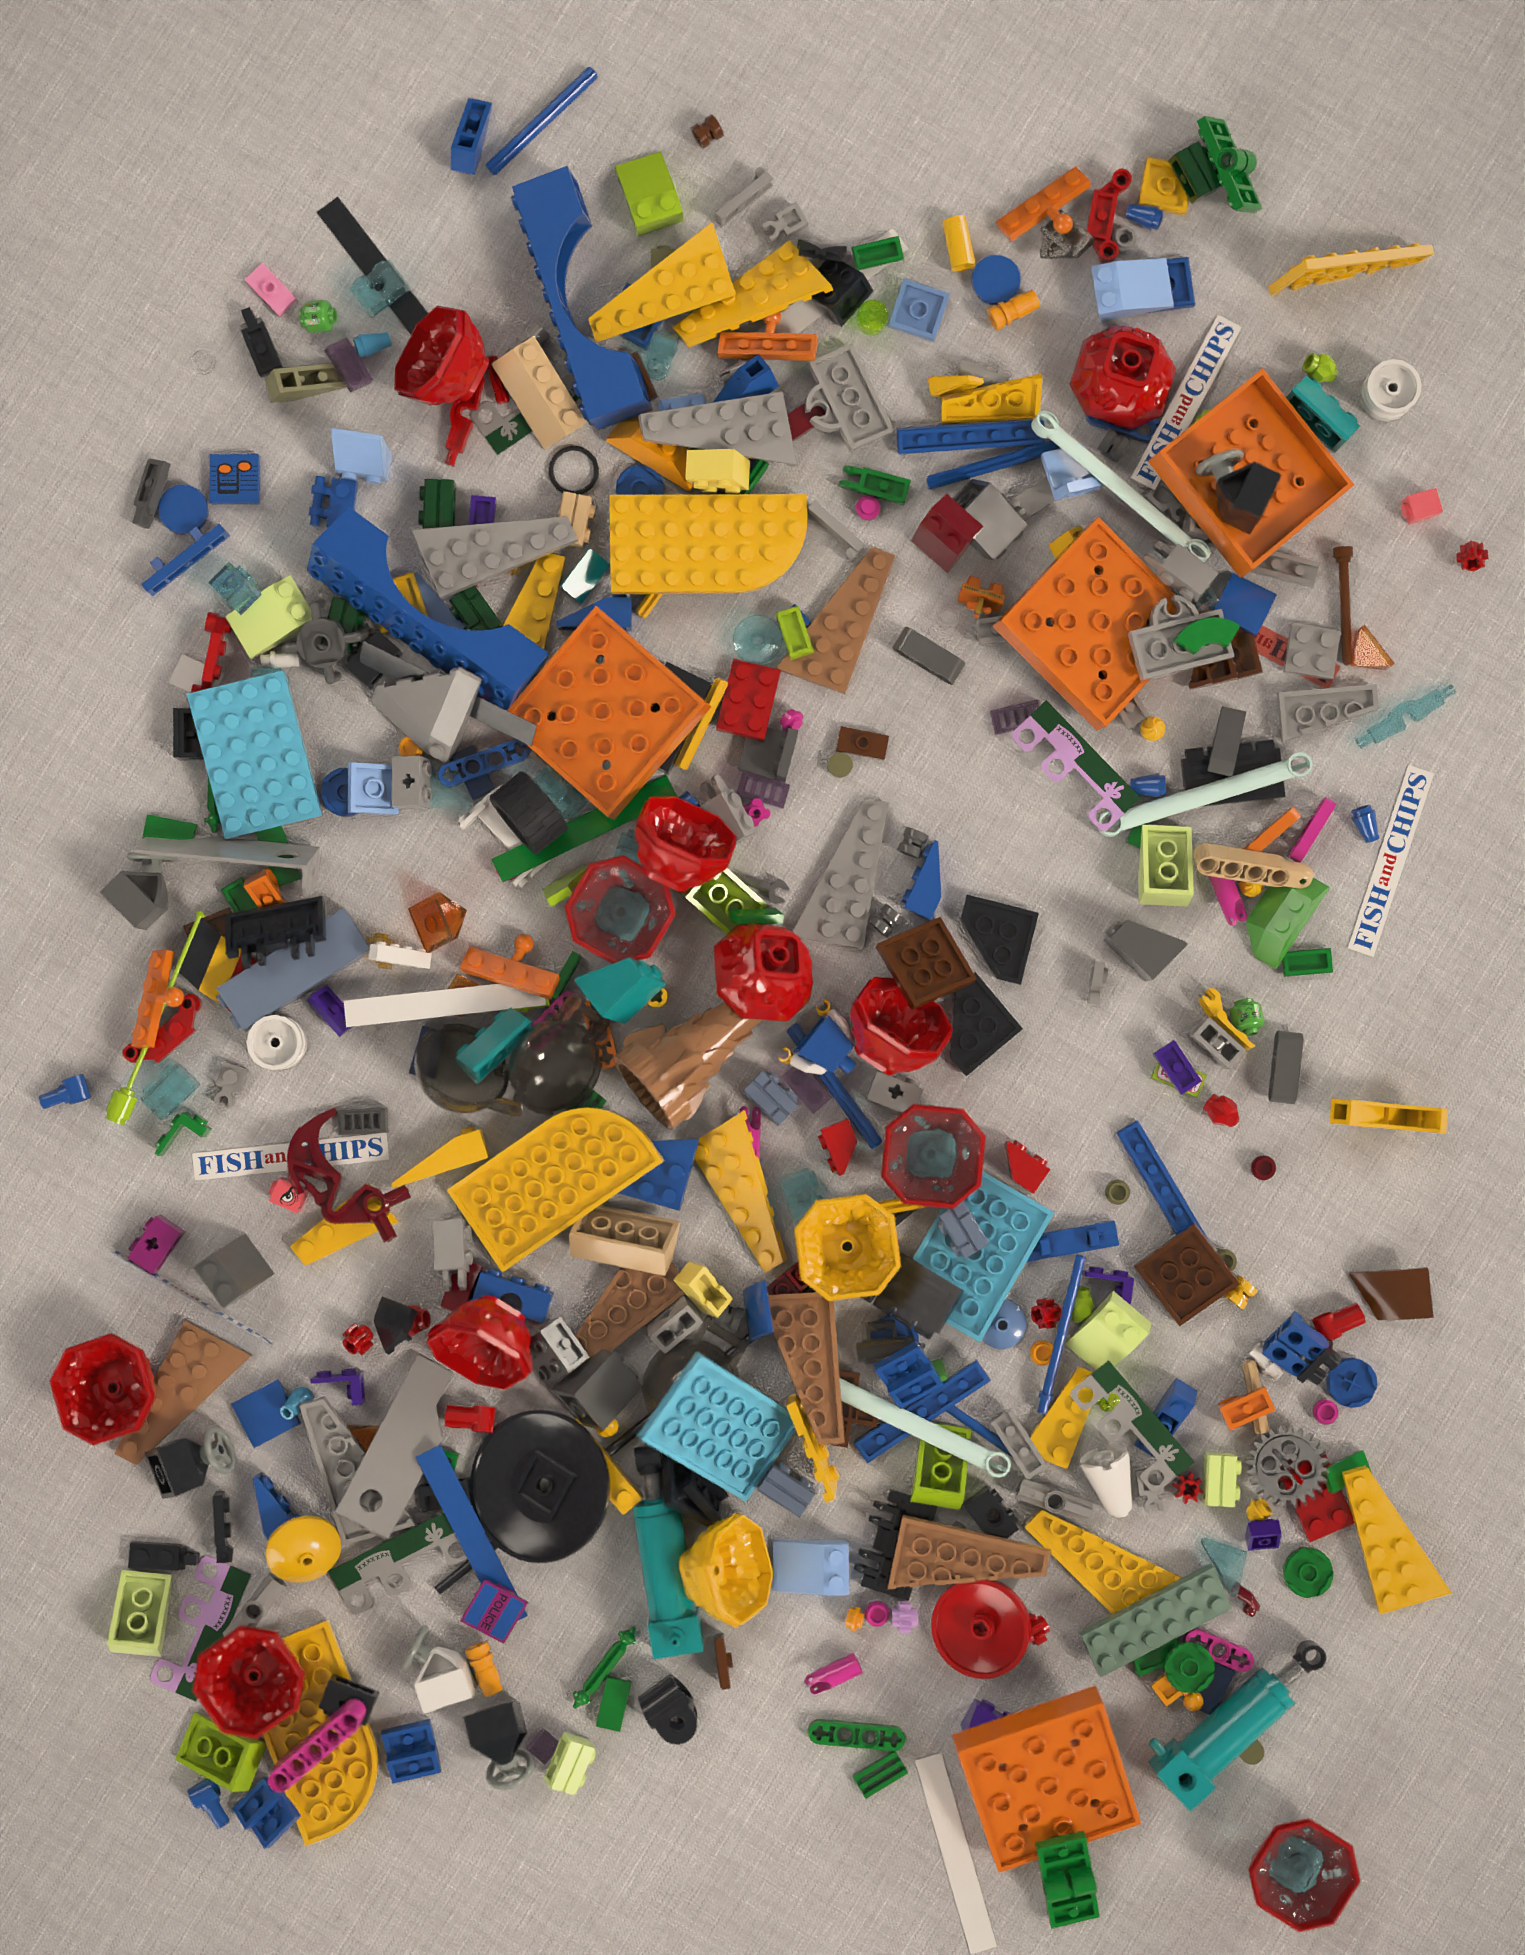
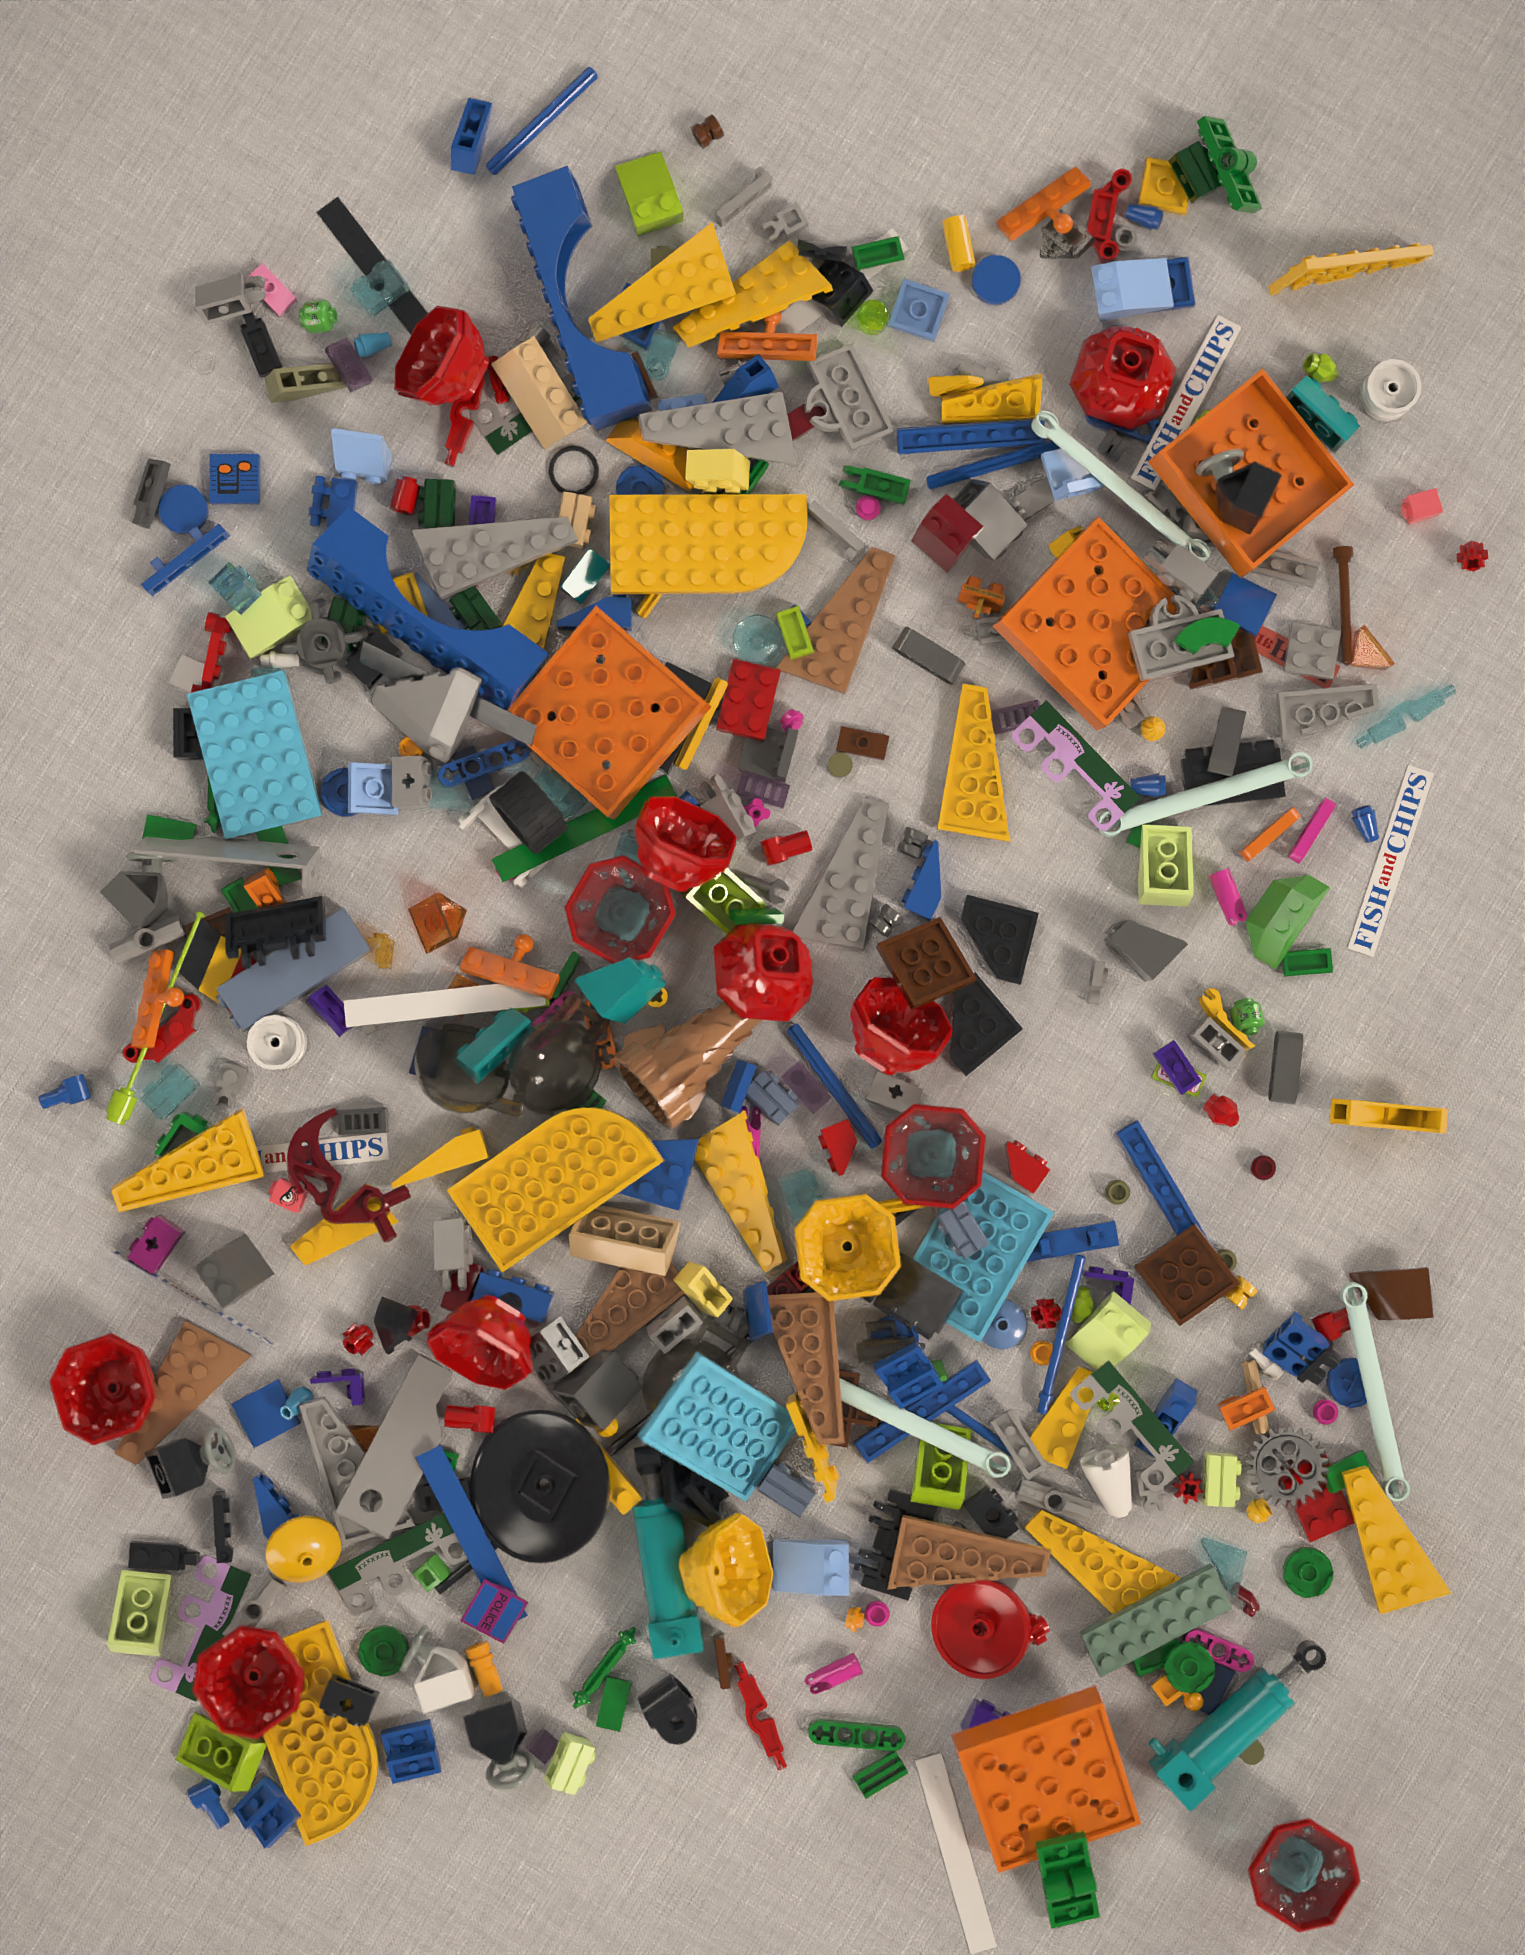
dark pink beam [268,1699,366,1792] -> none
white piece [368,941,432,969] -> none
lime tile [543,864,587,906] -> none
blue torso [778,1000,856,1075] -> none
lavender gear [892,1602,918,1633] -> none
light orange axle [986,290,1040,331] -> none
tan piece [1193,843,1314,889] -> none
yellow plate [1239,881,1264,897] -> none
dark purple piece [1245,1519,1282,1551] -> none
none -> light grey piece [109,915,186,964]
none -> yellow wing [111,1108,265,1212]
none -> light grey hinge [195,274,265,325]
none -> green tile [358,1625,409,1677]
none -> red brick [389,476,420,516]
none -> bright green slope [412,1554,451,1592]
none -> blue slope [721,1059,757,1113]
none -> red piece [734,1661,787,1770]
none -> red piece [760,830,813,866]
none -> yellow wing [937,684,1011,842]
none -> light aqua piece [1340,1282,1410,1501]

